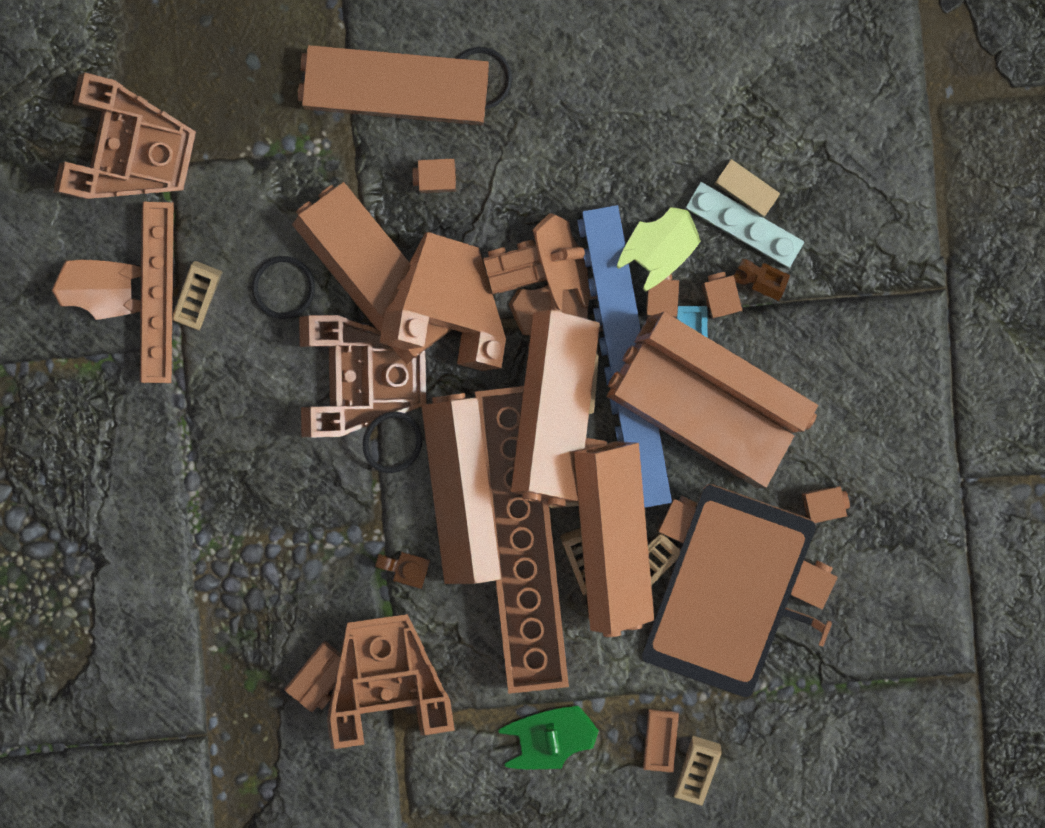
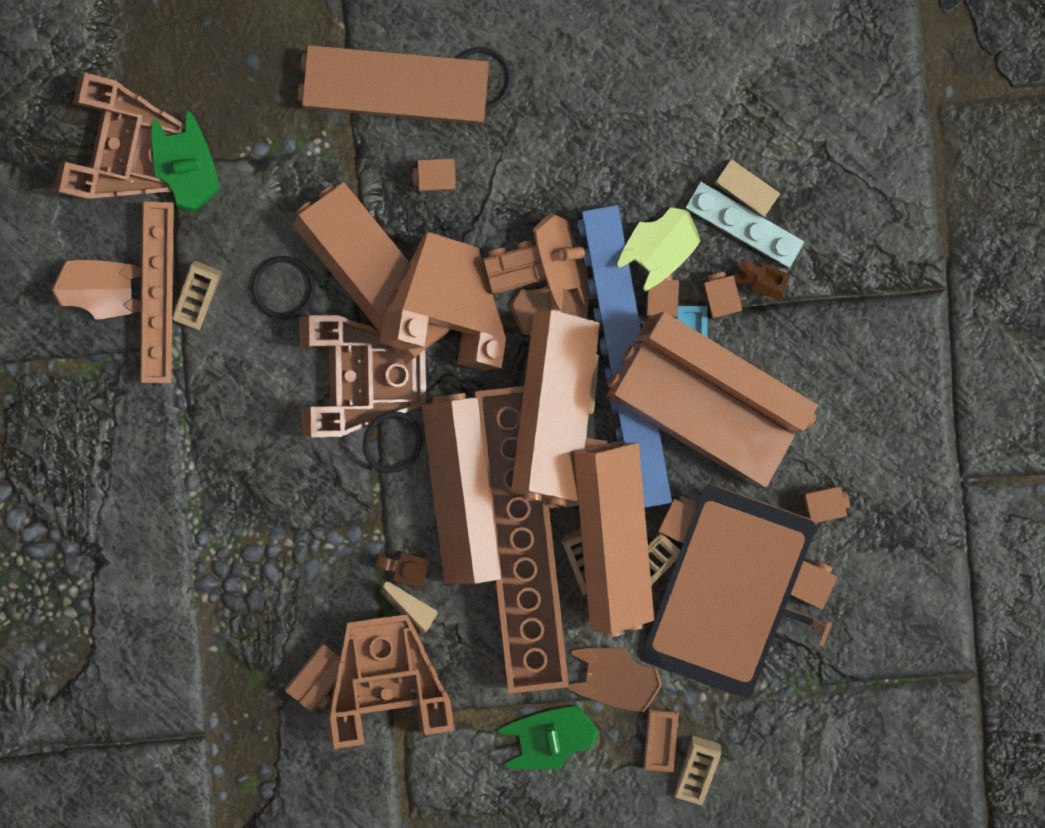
none -> green shield [151,111,219,212]
none -> tan slope [381,582,438,636]
none -> nougat shield [567,648,662,712]

